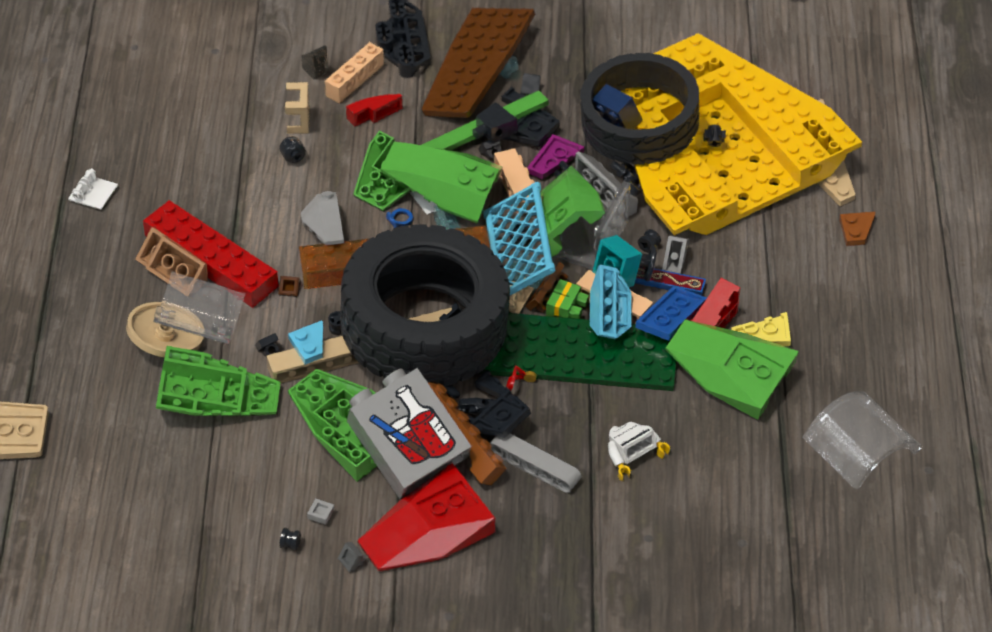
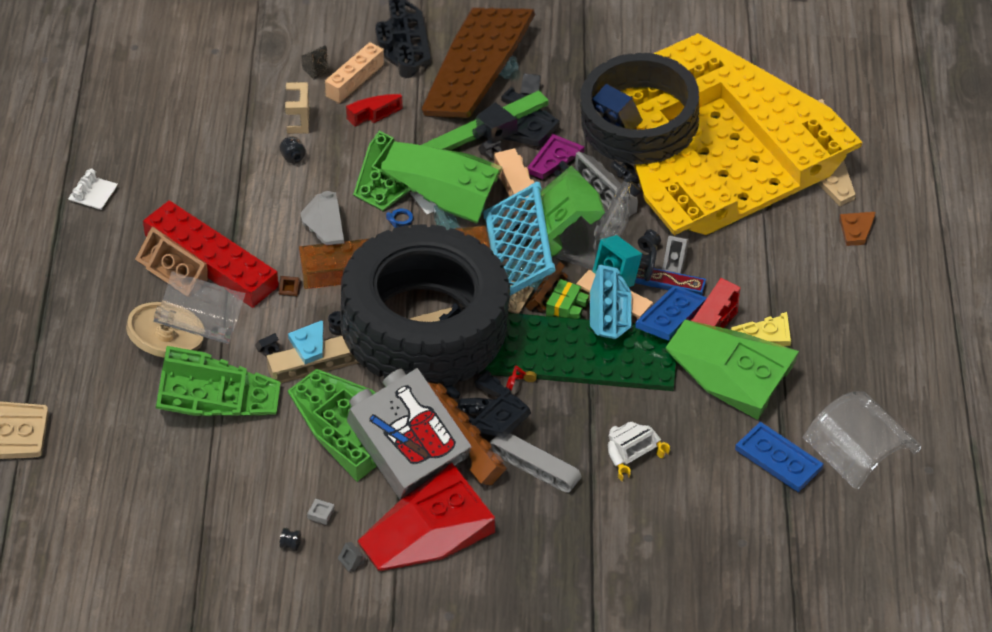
black gear [703,125,726,147] -> none
none -> blue plate [735,422,824,492]

